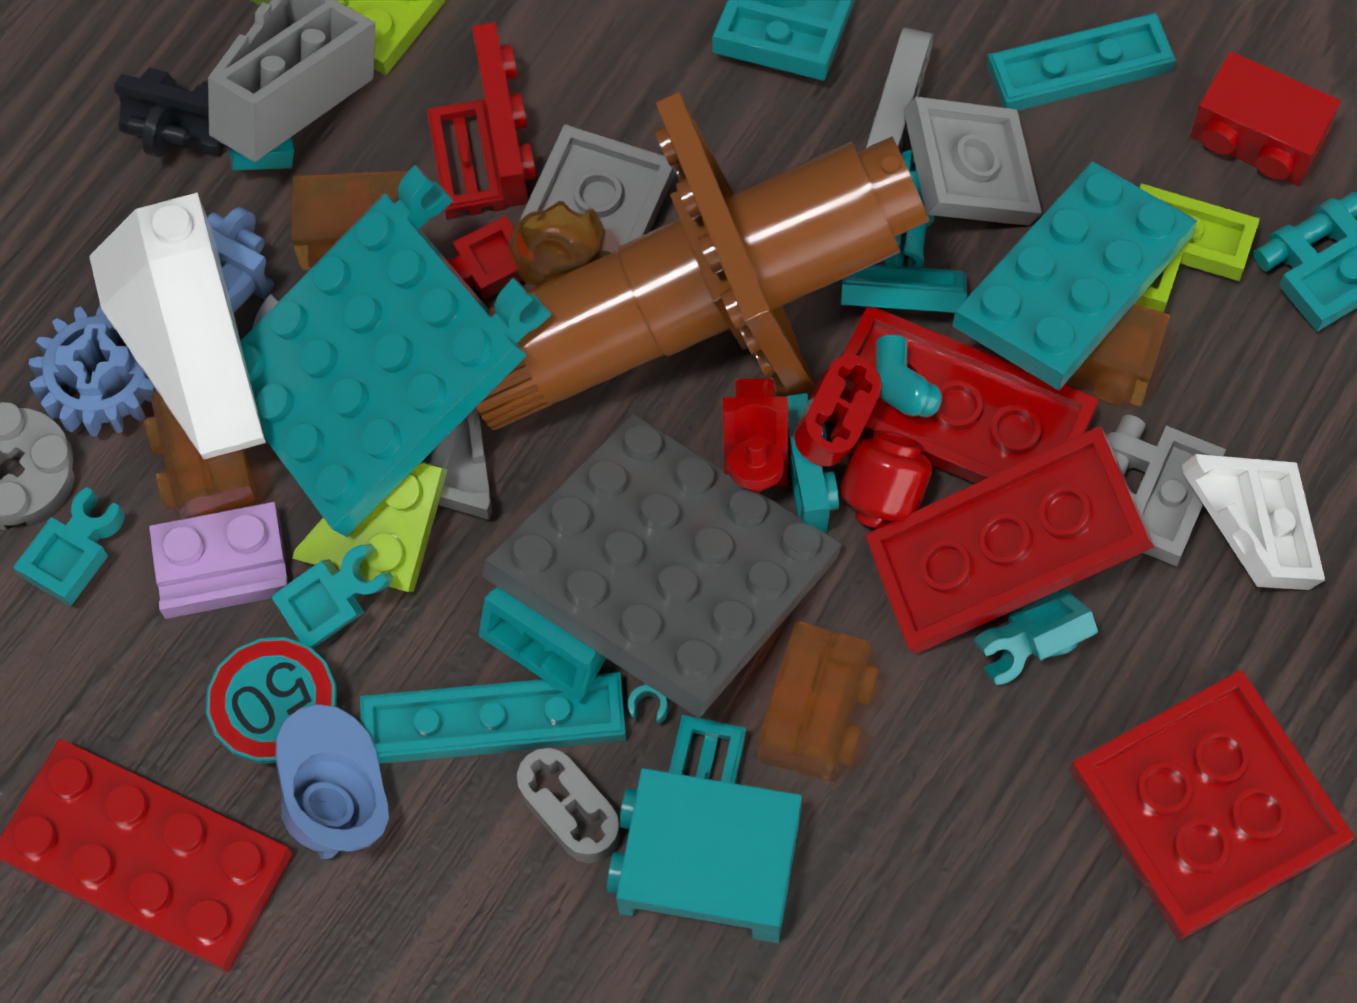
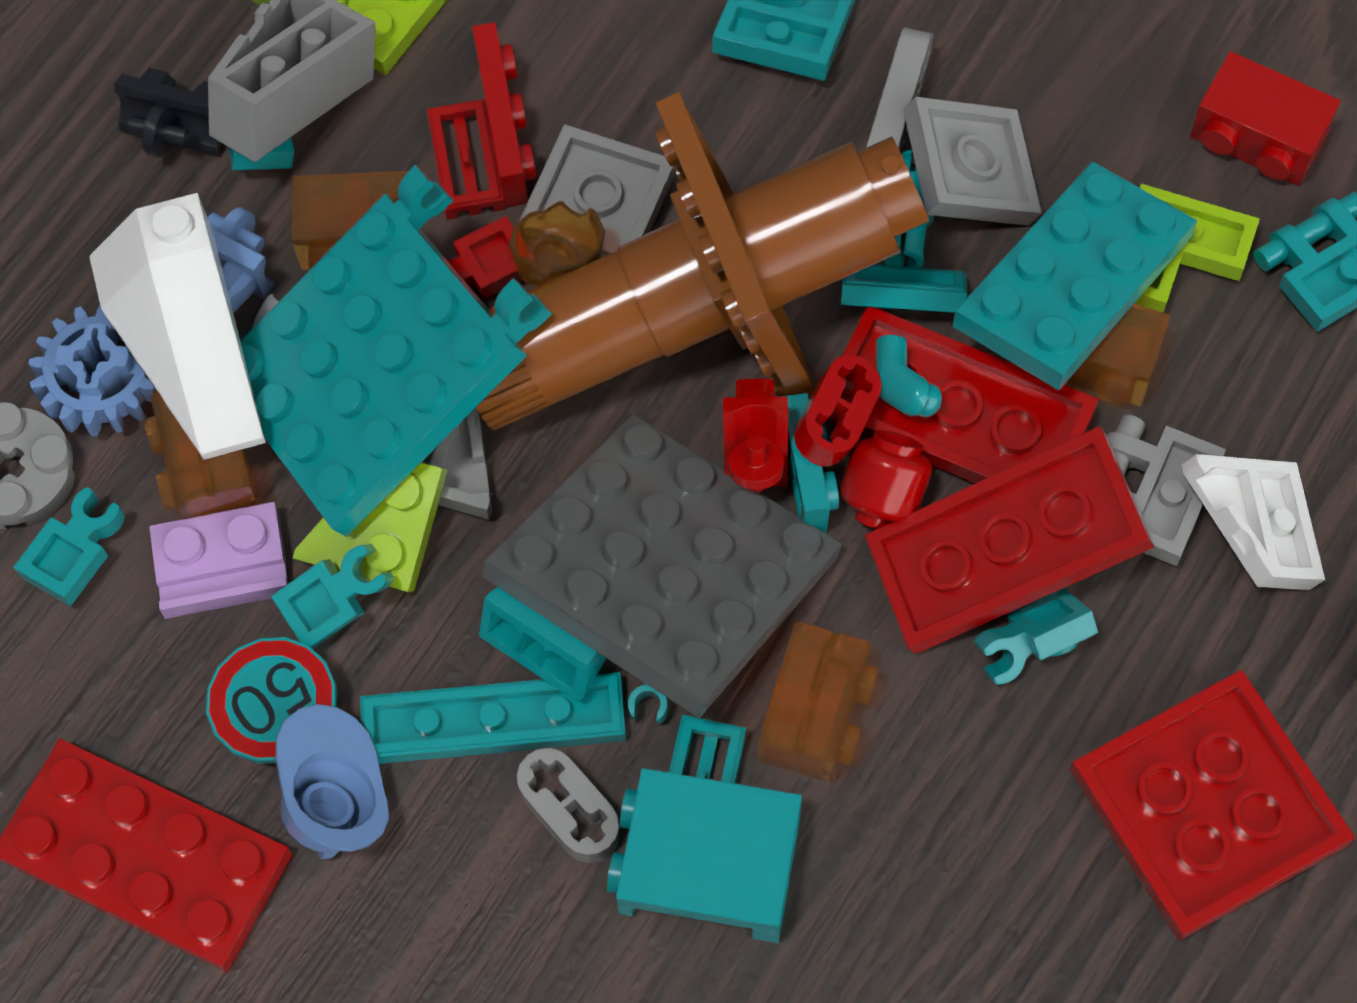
teal tile [986,13,1176,111] -> none

